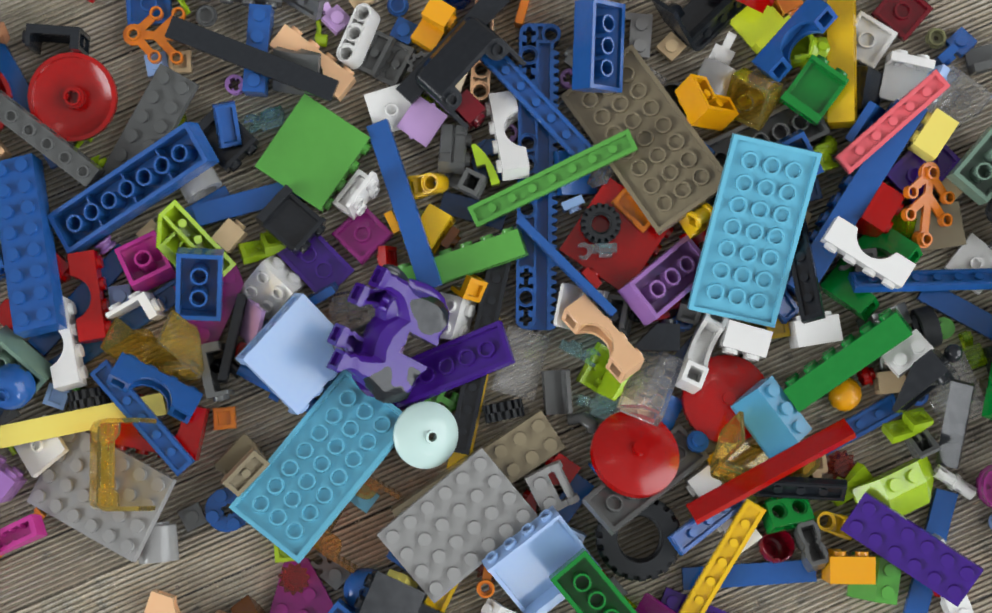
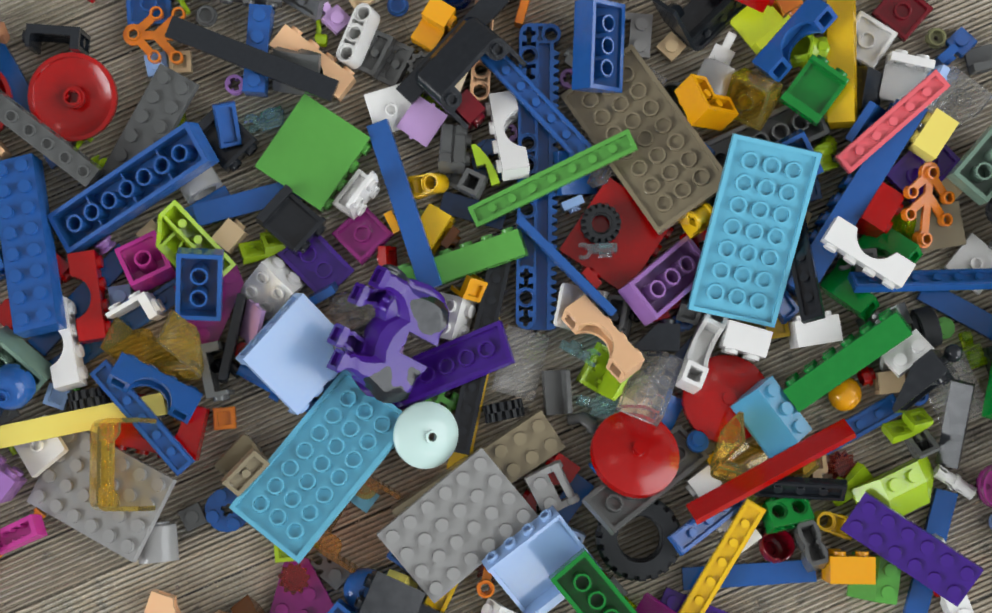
blue plate [389,16,418,46] -> none
orange tile [611,188,651,233] -> none

